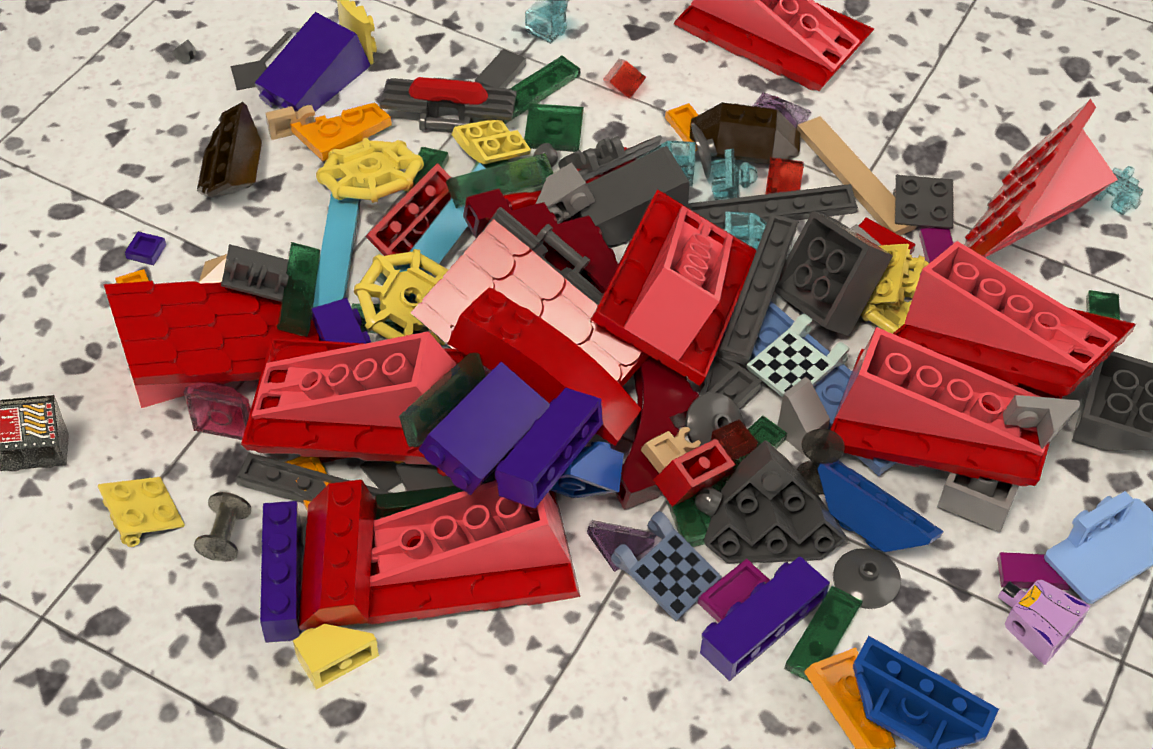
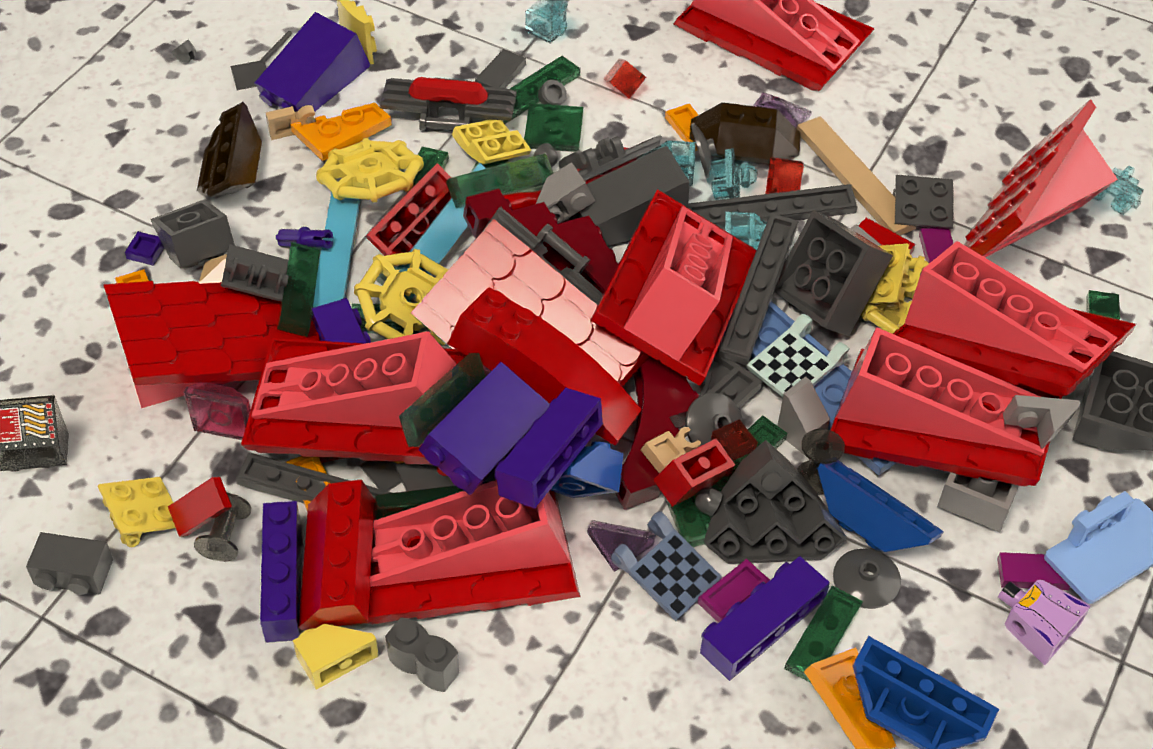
none -> dark grey brick [26,532,113,595]
none -> dark grey slope [151,199,235,268]
none -> red tile [168,477,232,537]
none -> dark purple axle [275,227,333,250]
none -> dark grey brick [385,618,459,692]
none -> dark grey tile [538,80,567,109]

